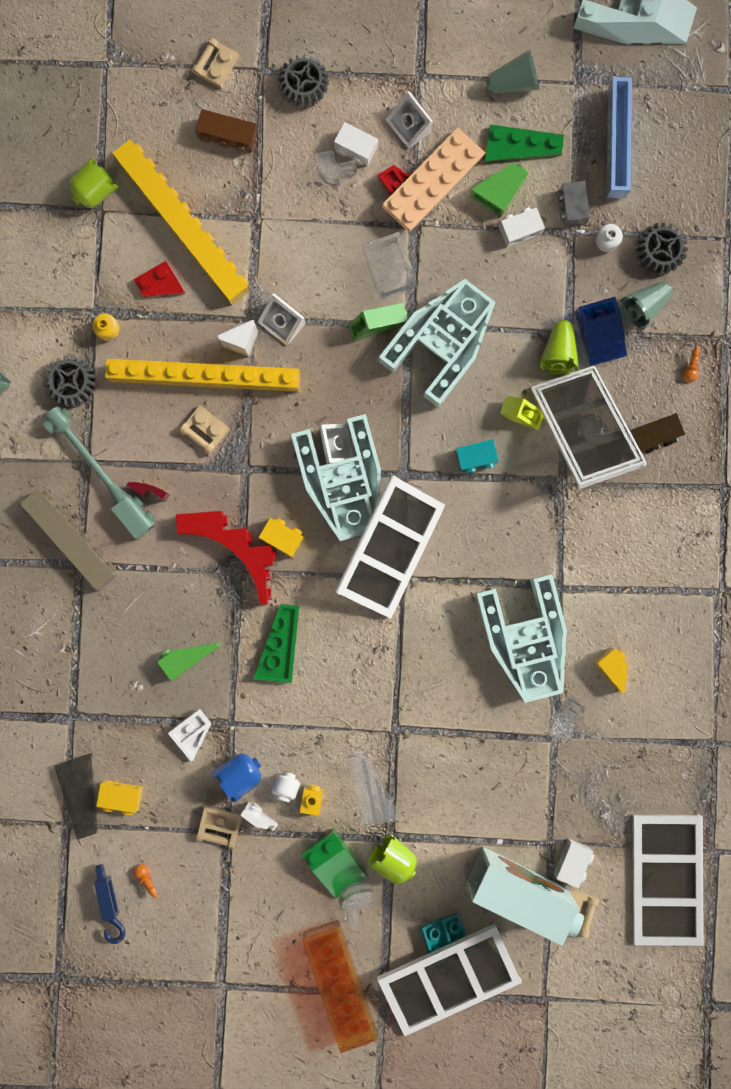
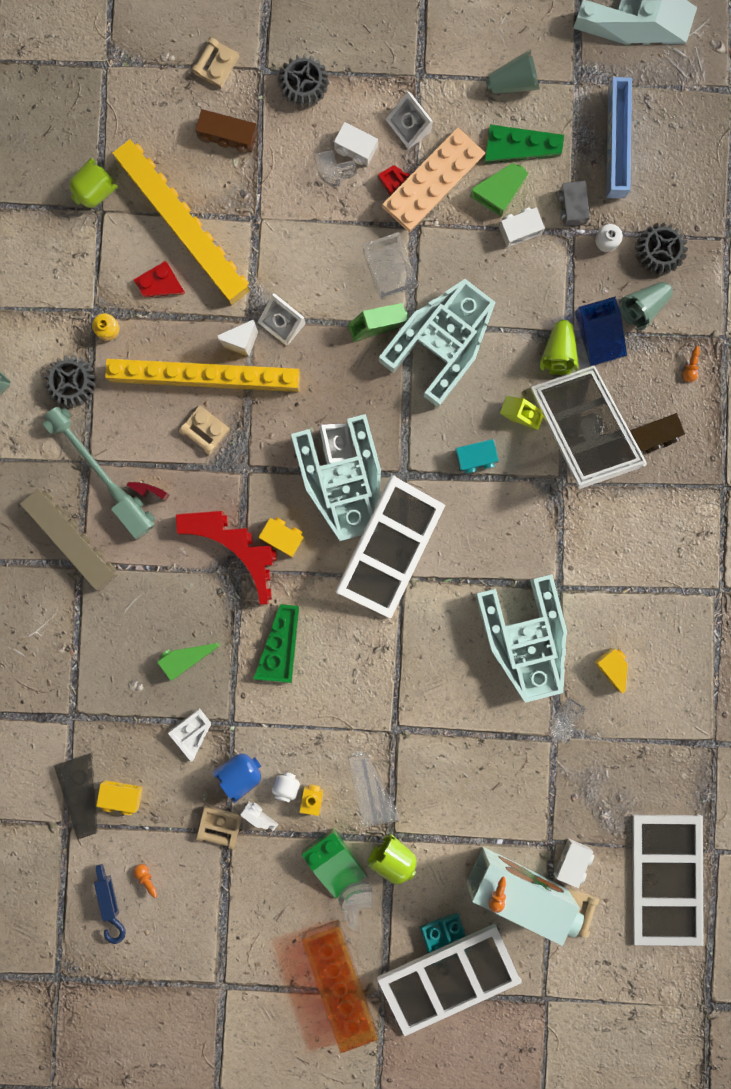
none -> orange bar [489,876,506,913]

